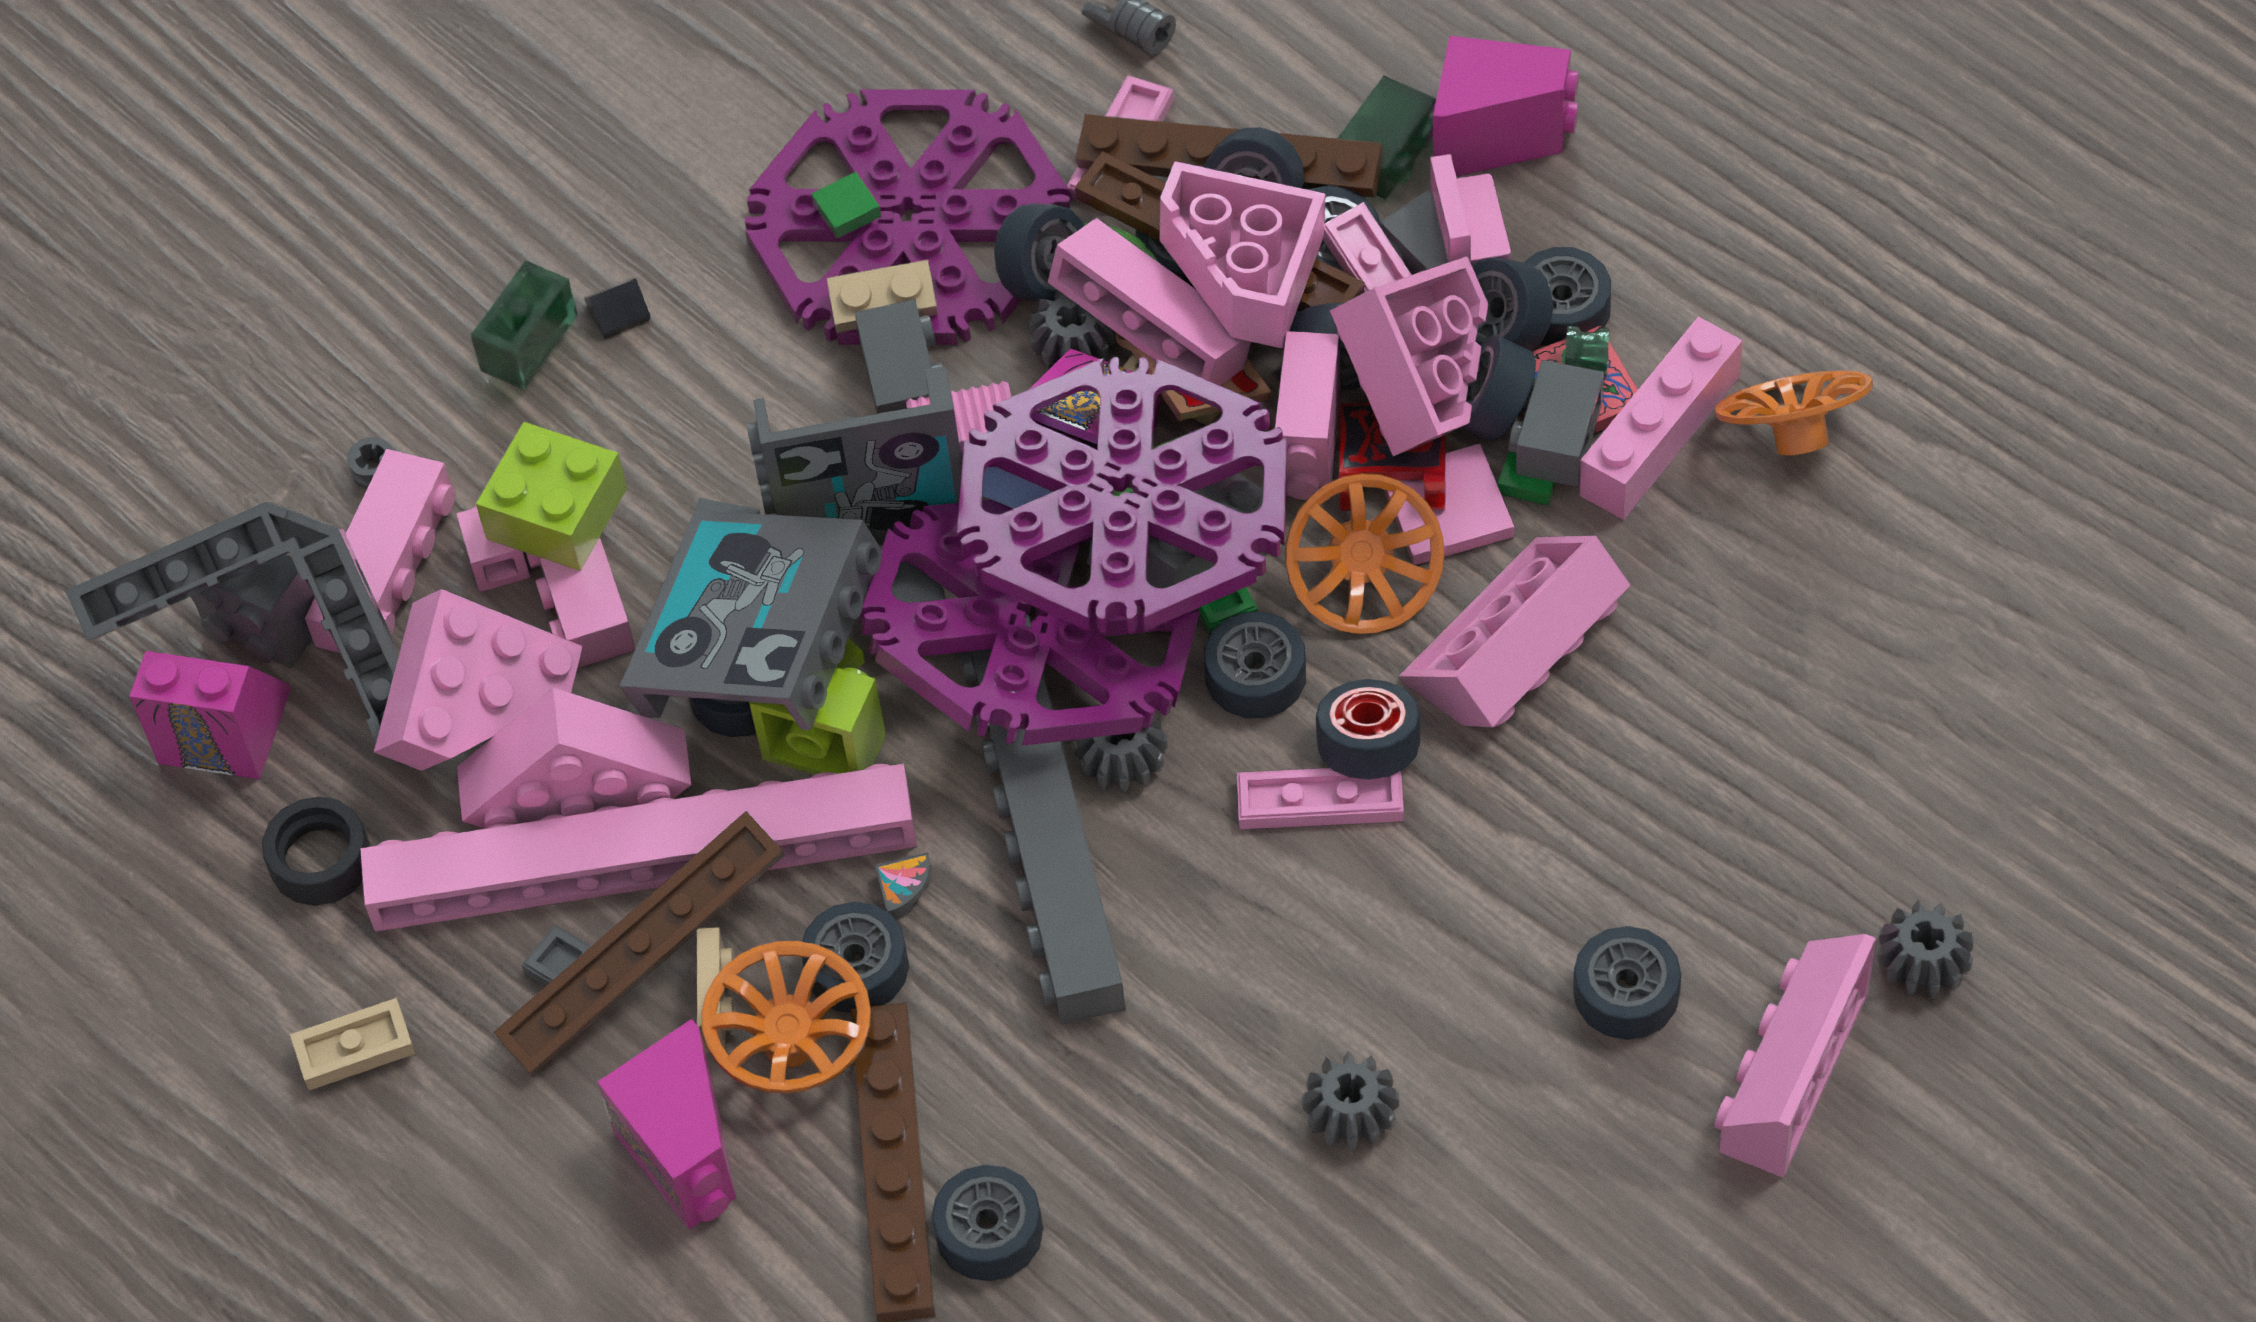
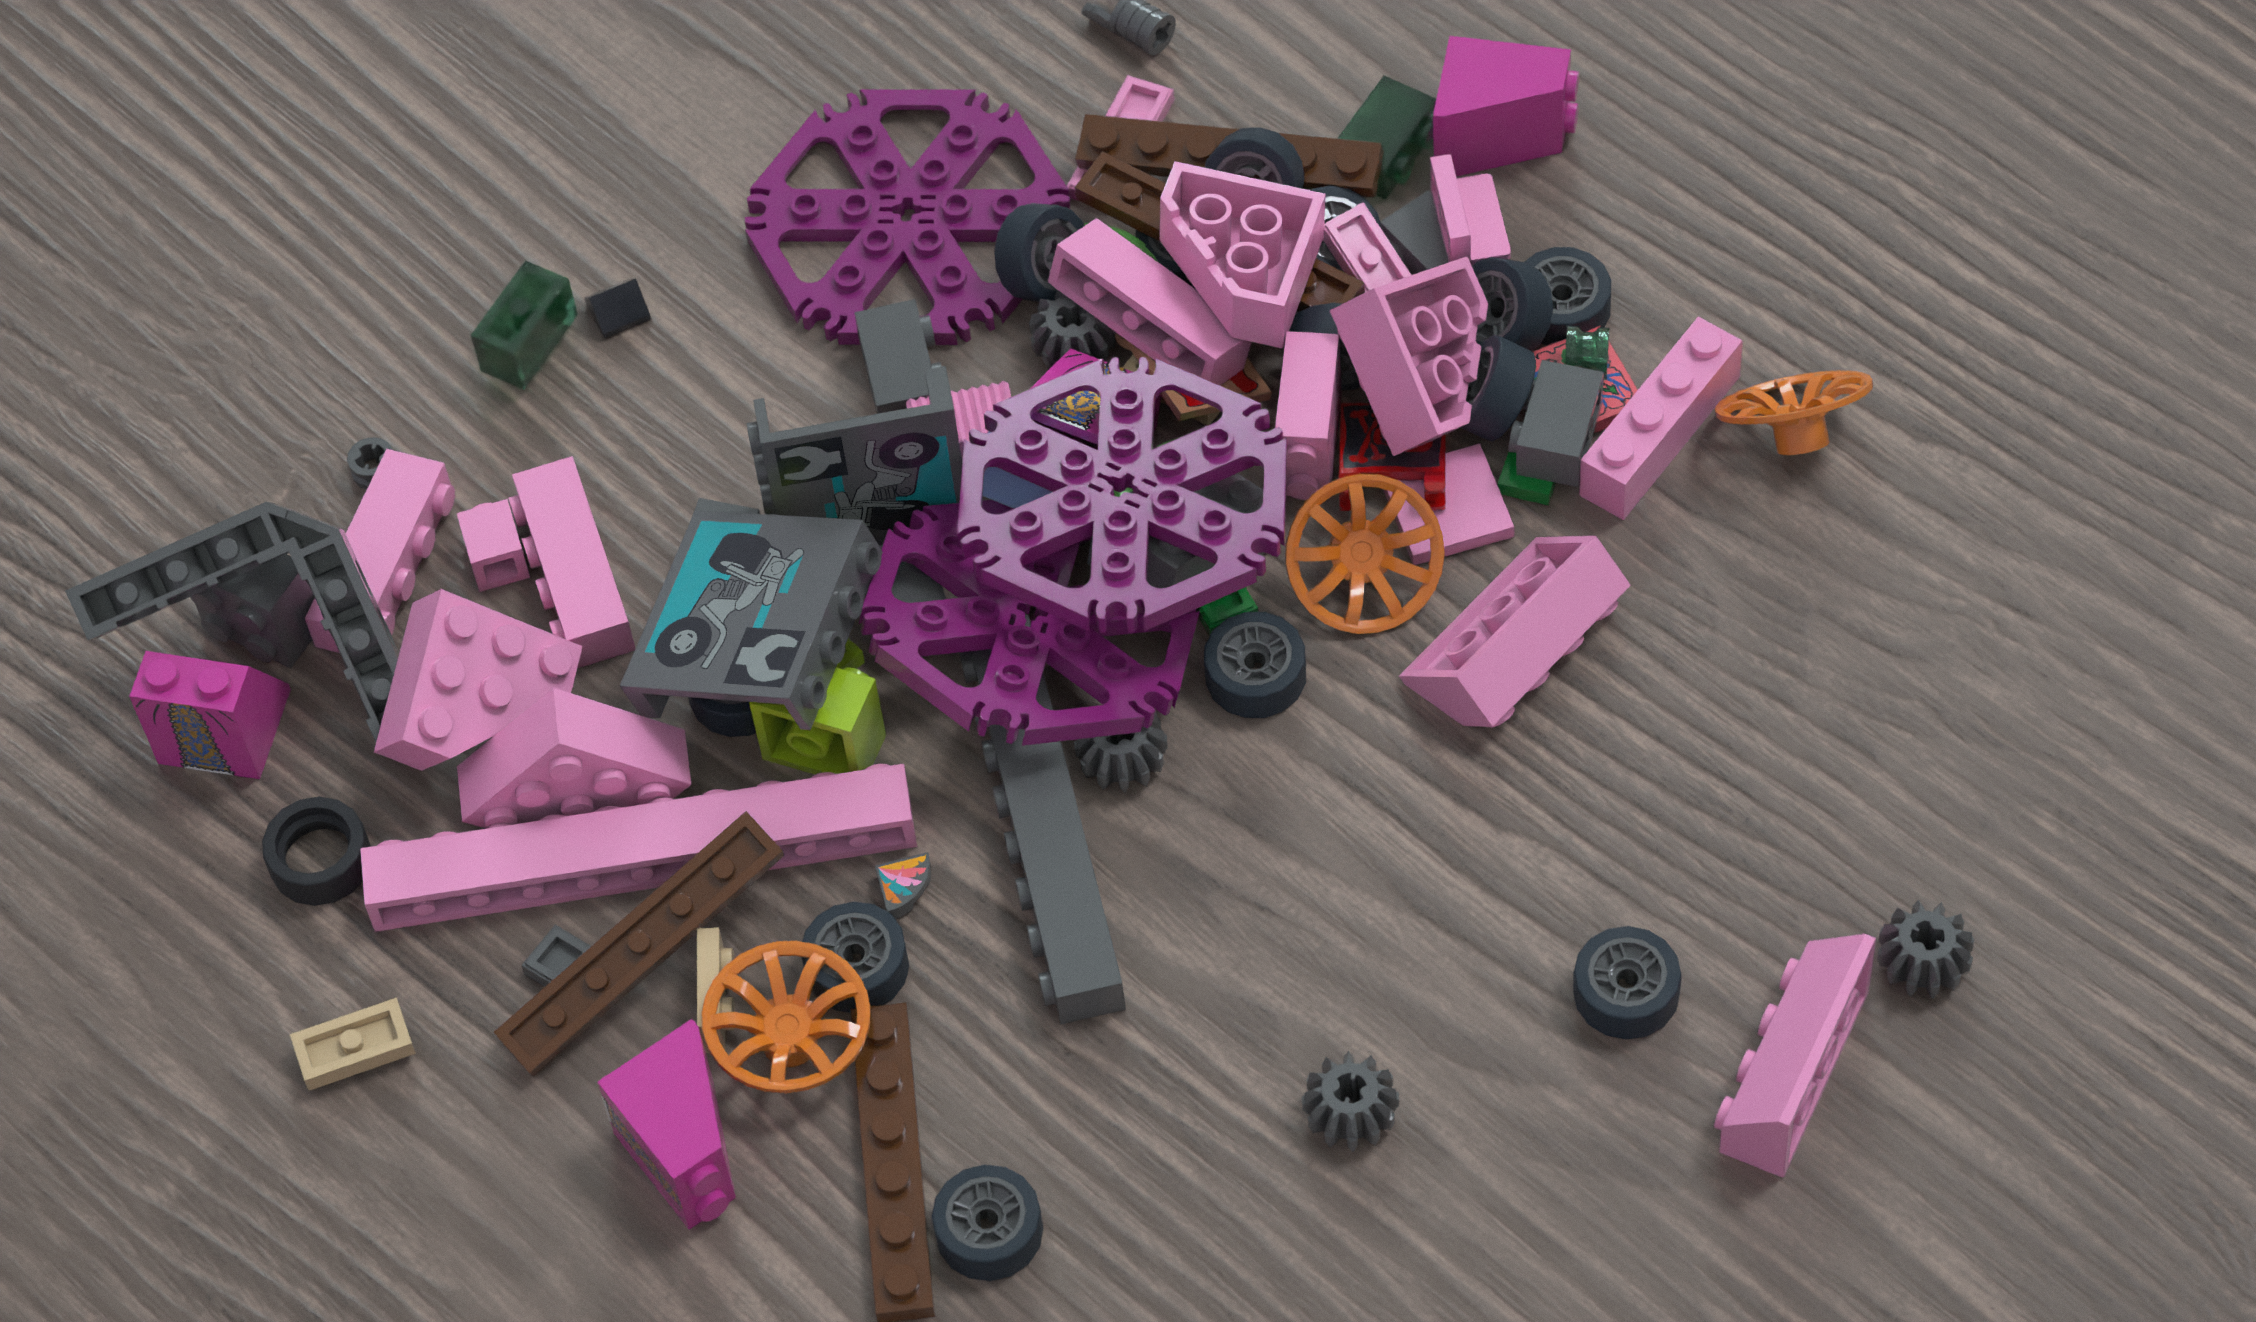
lime brick [476,422,627,571] -> none
green tile [811,172,882,238] -> none
tan plate [827,260,938,333] -> none
bright pink tile [1237,768,1404,830] -> none
black wheel [1316,679,1421,780] -> none

